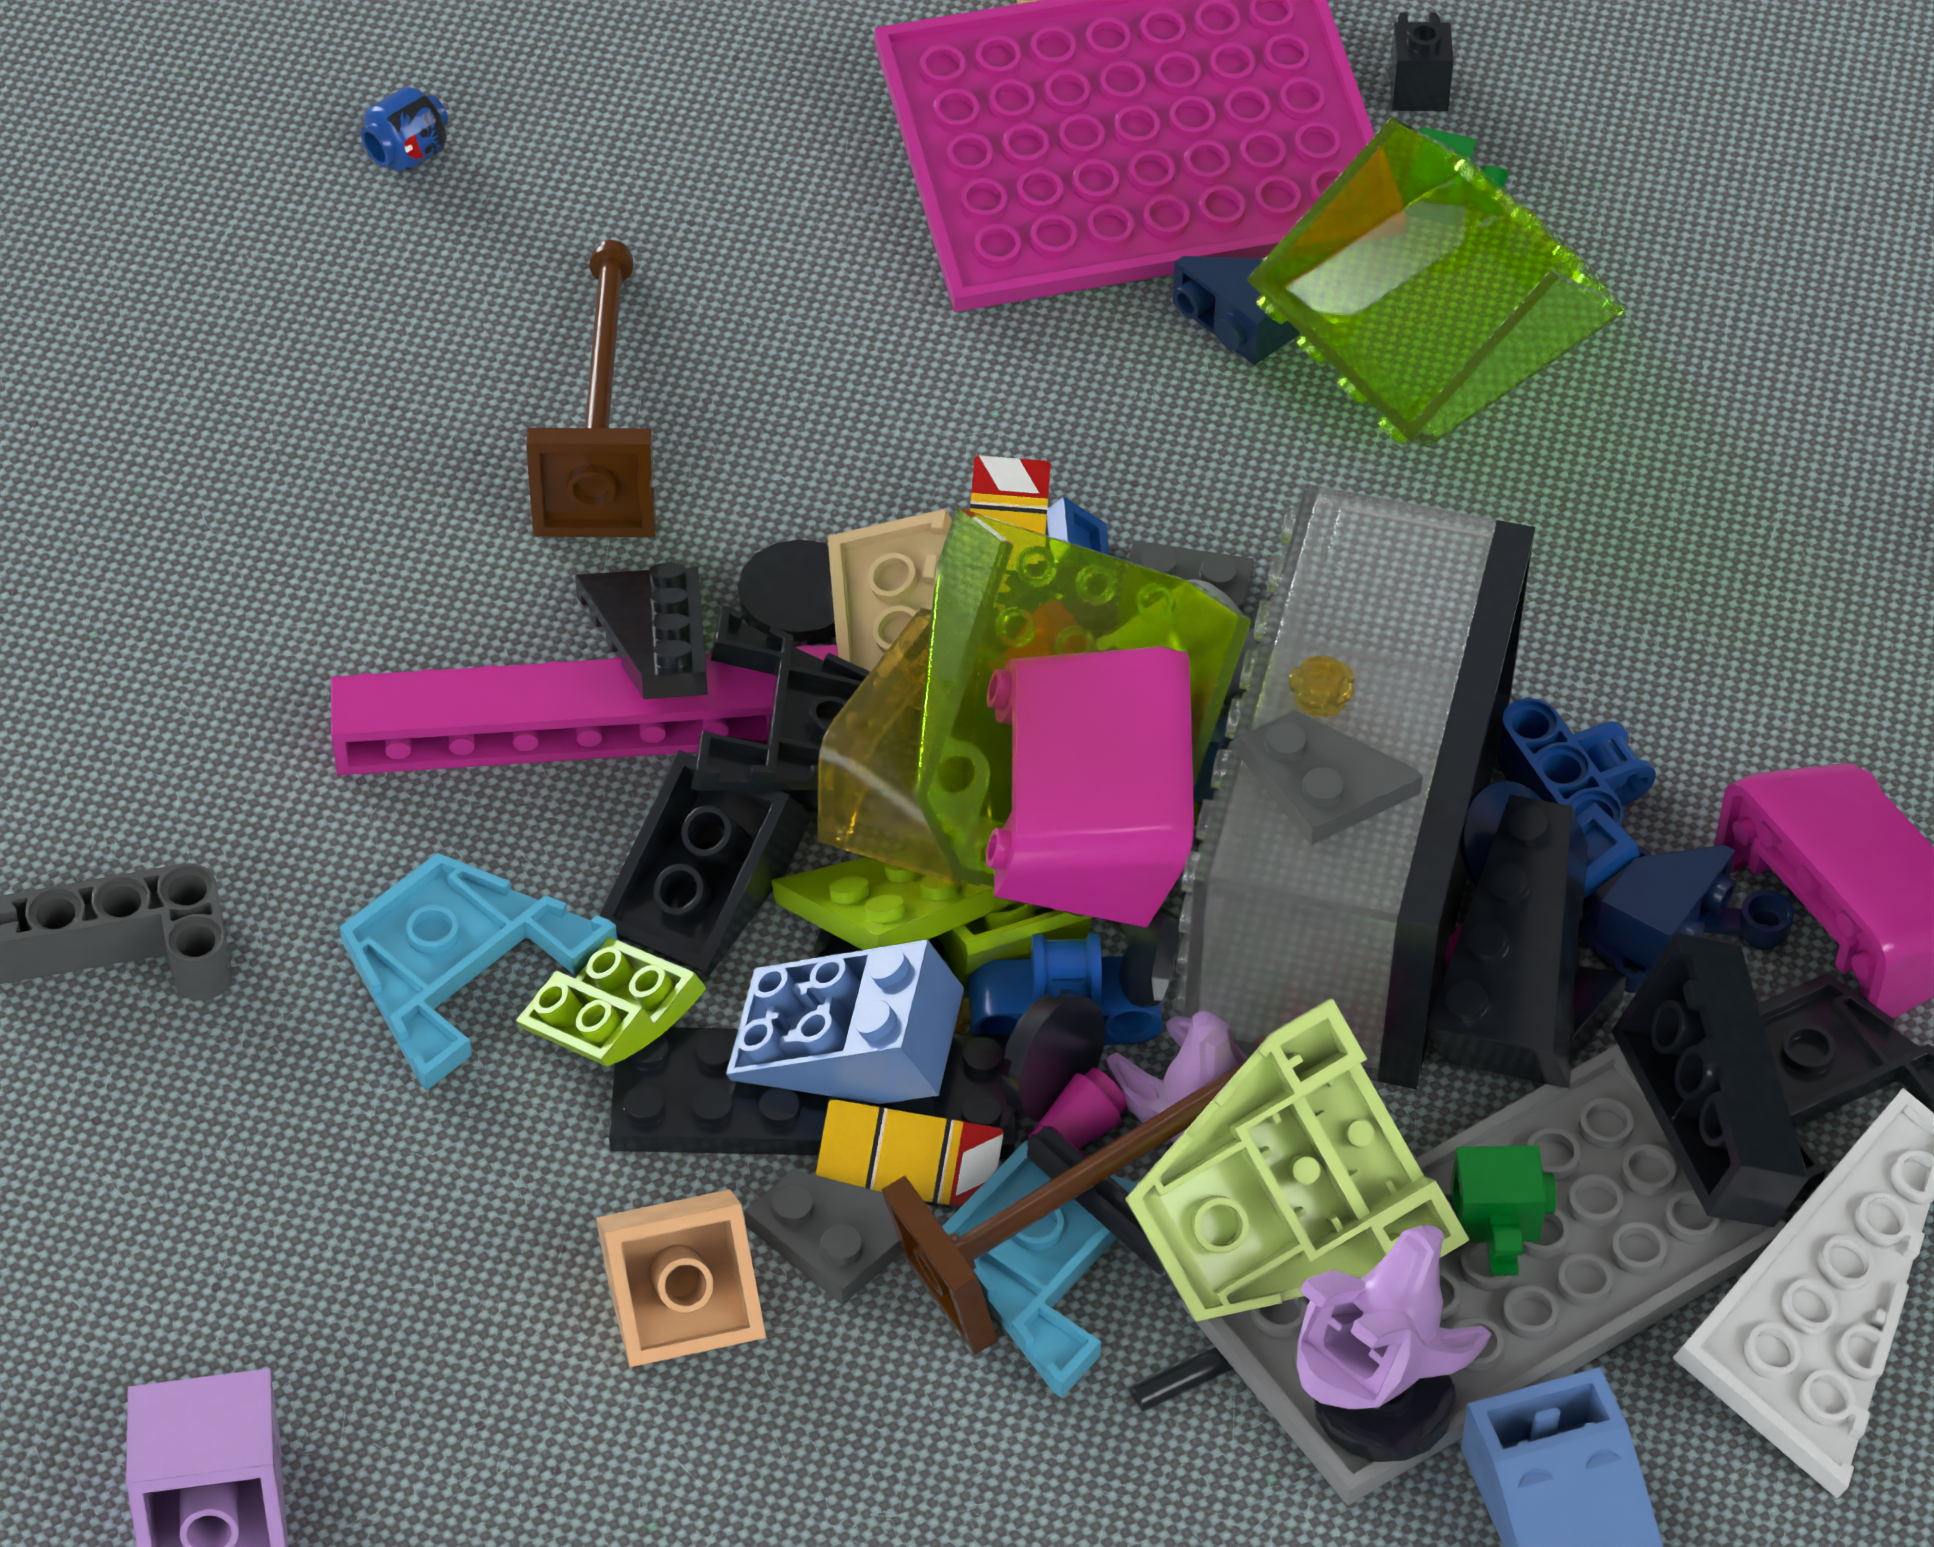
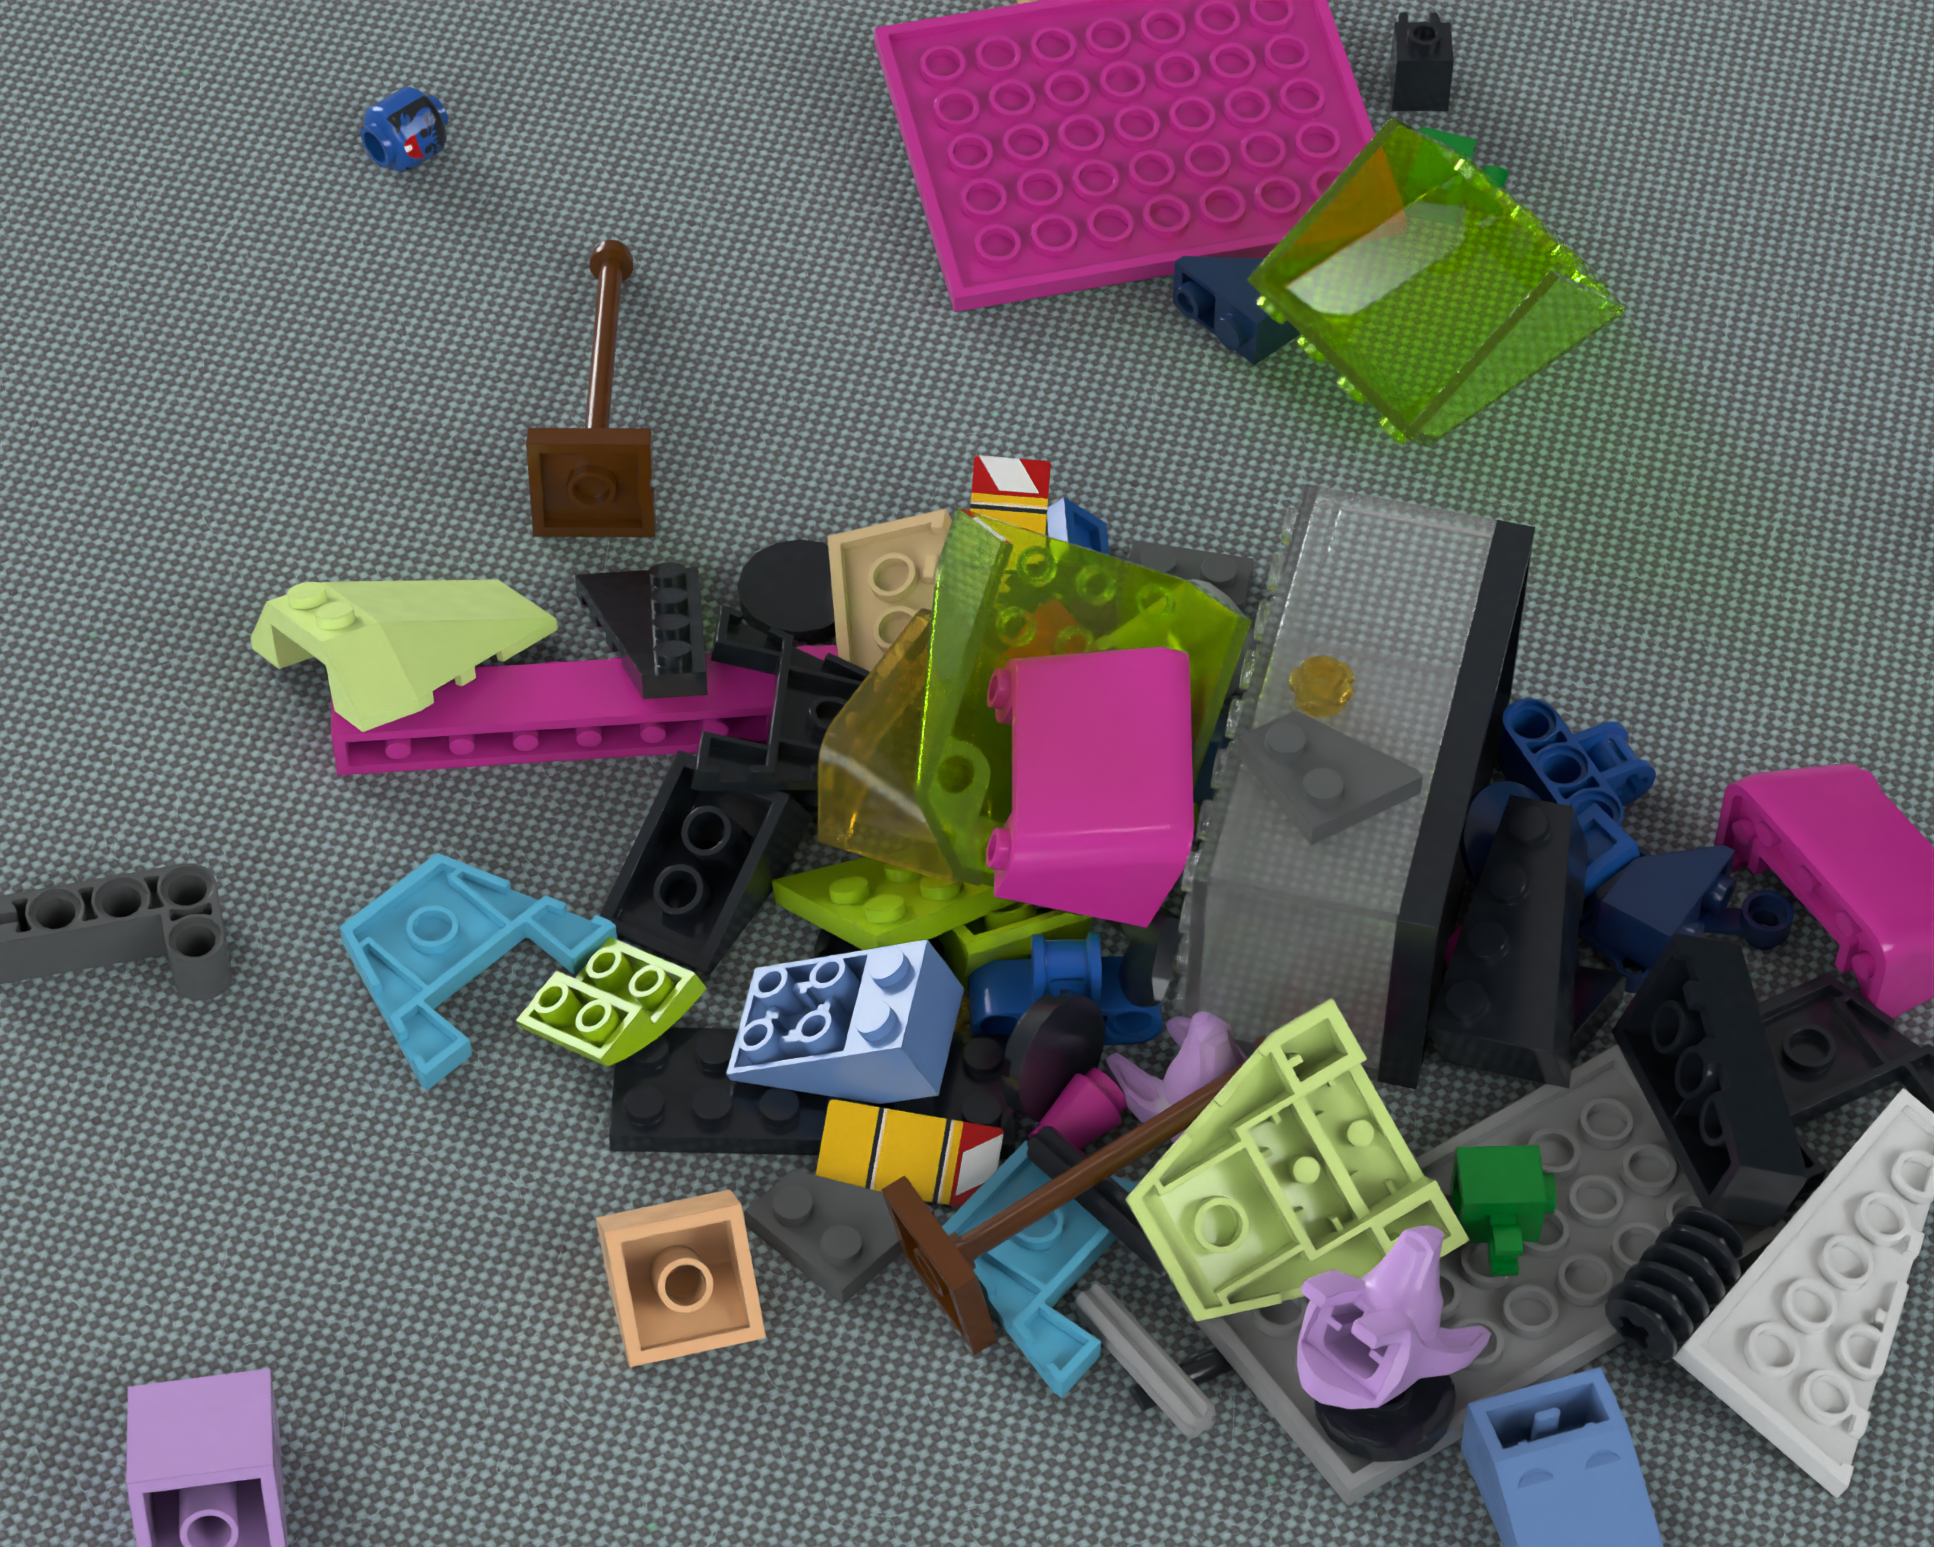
none -> yellowish green wedge [250,579,558,732]
none -> light grey axle [1075,1284,1216,1438]
none -> black piece [1605,1206,1745,1361]

